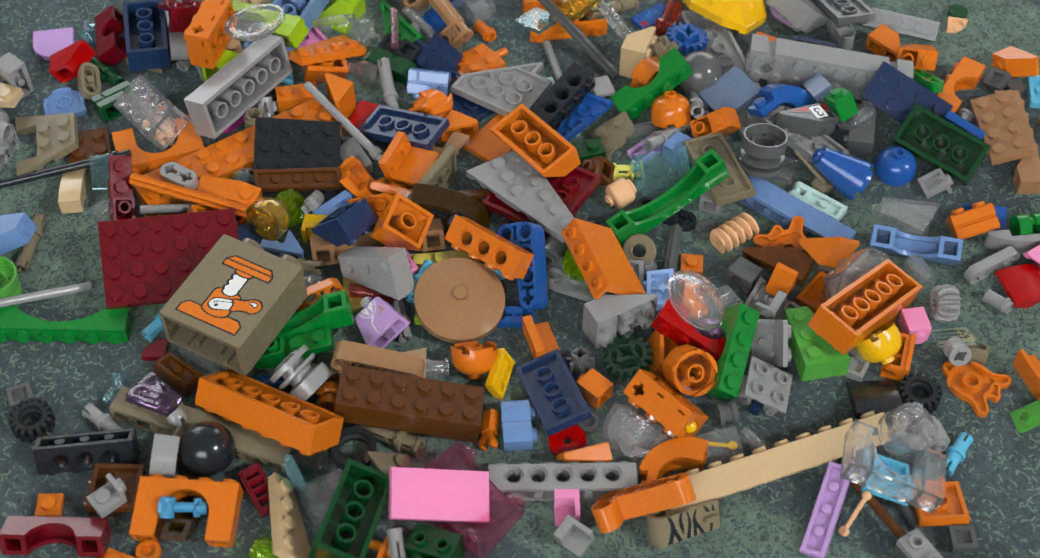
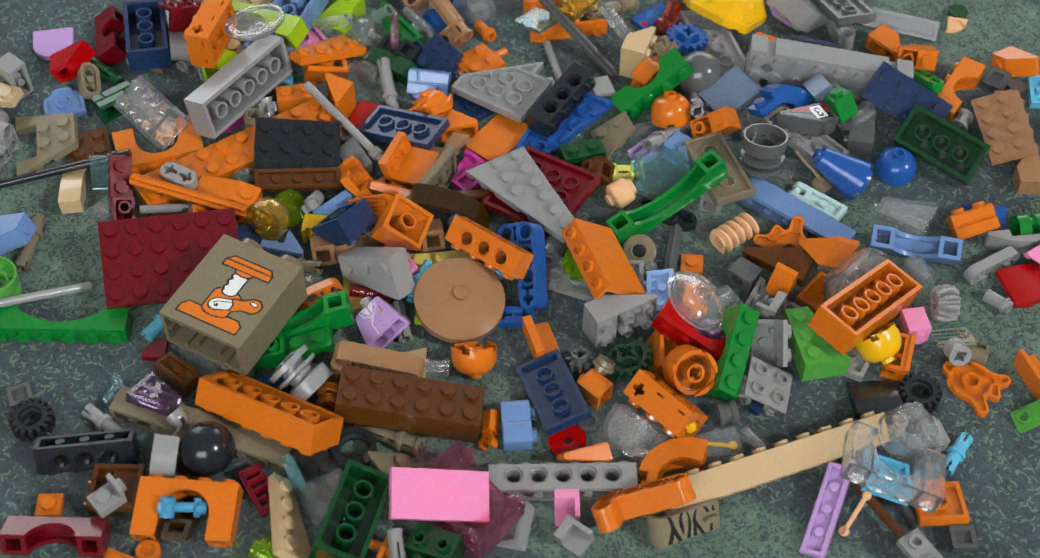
clear light blue arm [79,20,96,45] -> none
yellow plate [485,348,515,399] -> none
orange slope [490,103,581,177] -> none
light grey bracket [917,168,954,199] -> none
blue plate [942,110,985,140] -> none
none -> sand green axle [360,4,394,28]
none -> dark pink wing [451,148,486,191]
none -> light grey slope [496,500,535,551]
none -> dark tan plate [592,354,615,375]

